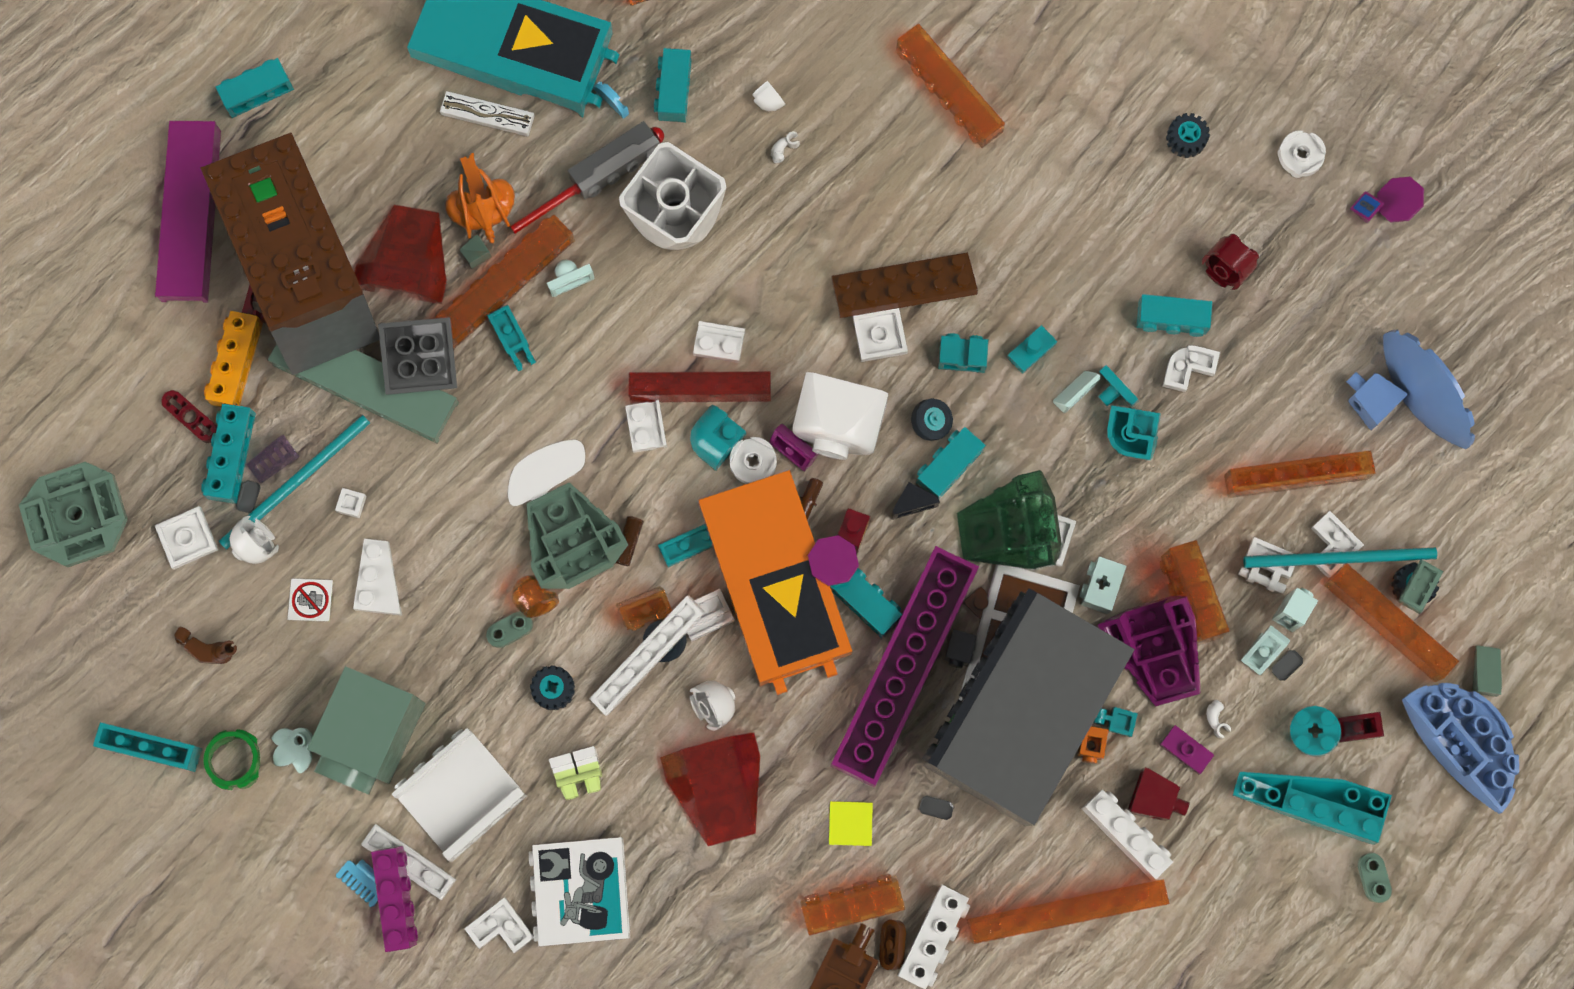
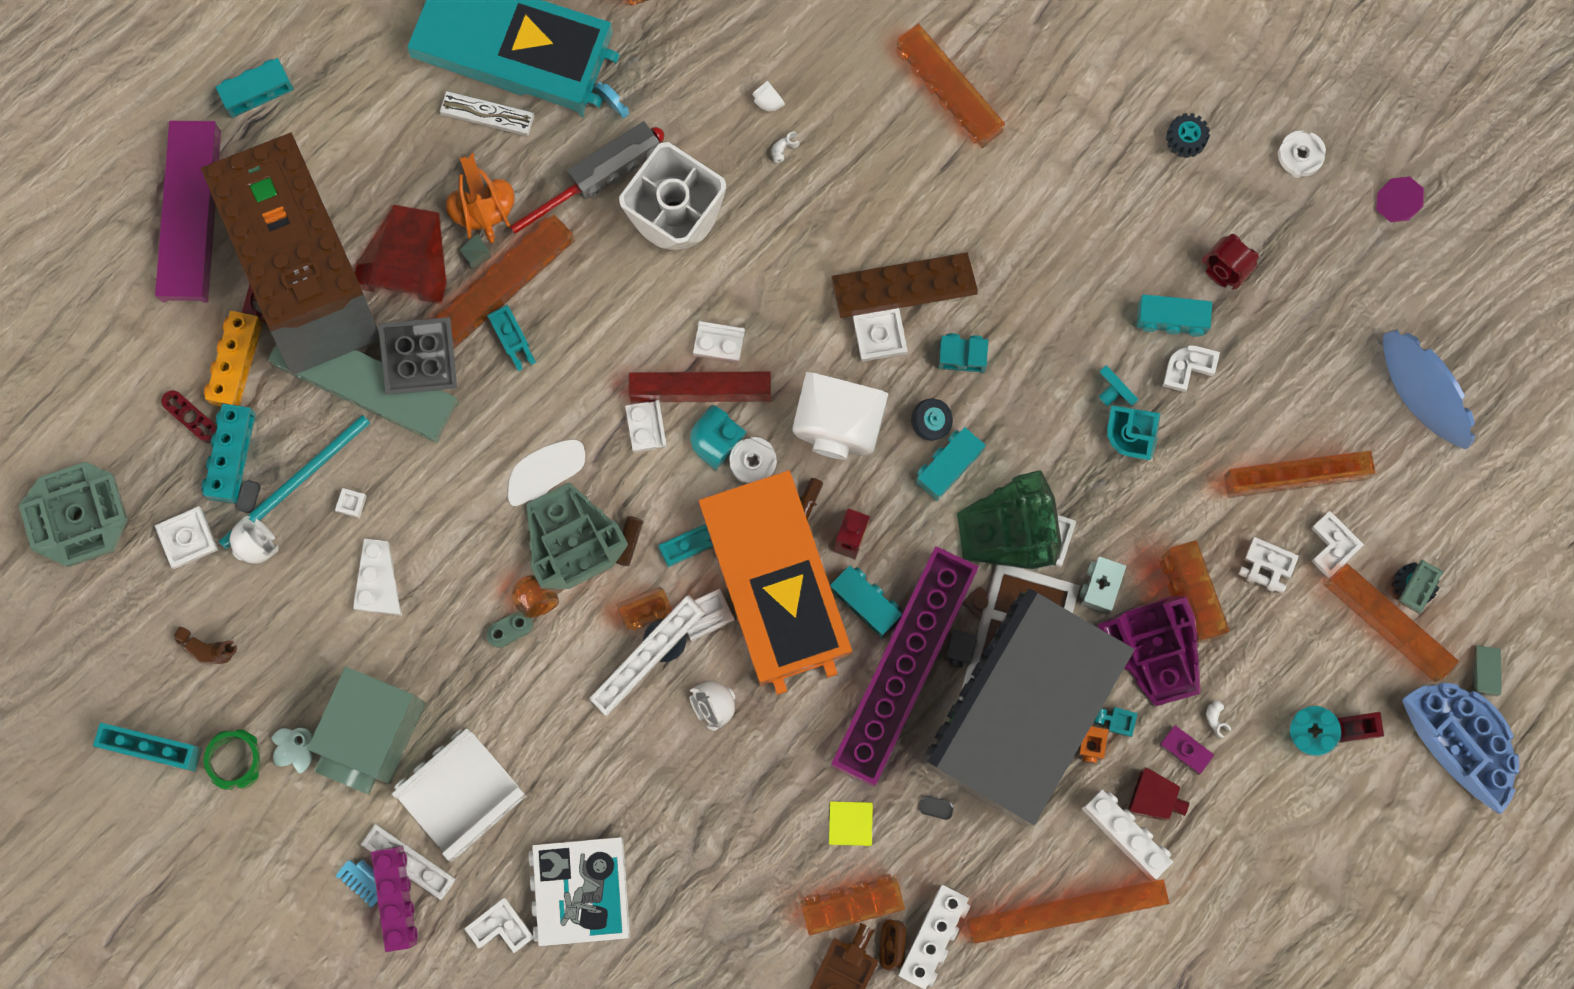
clear purple slope [247,435,300,484] -> none
sticker [288,579,333,621] -> none
black wheel [530,665,575,711] -> none
light aqua tile [547,259,594,297] -> none
yellowish green hips [549,746,602,800] -> none
teal brick [654,48,692,123] -> none
clear red wedge [660,733,761,847] -> none
magenta brick [769,423,819,472] -> none
magenta piece [808,535,859,586] -> none
black slope [891,482,940,520] -> none
teal tile [1007,325,1058,374] -> none
light aqua slope [1053,371,1100,413] -> none
teal wedge [1232,772,1392,845] -> none
light aqua slope [1241,625,1290,675] -> none
teal piece [1243,547,1437,568] -> none
light aqua brick [1272,588,1318,632] -> none
dark grey piece [1272,650,1303,681] -> none
medium blue torso [1346,372,1408,430] -> none
slope [1350,191,1384,224] -> none
sand green plate [1358,853,1392,903] -> none

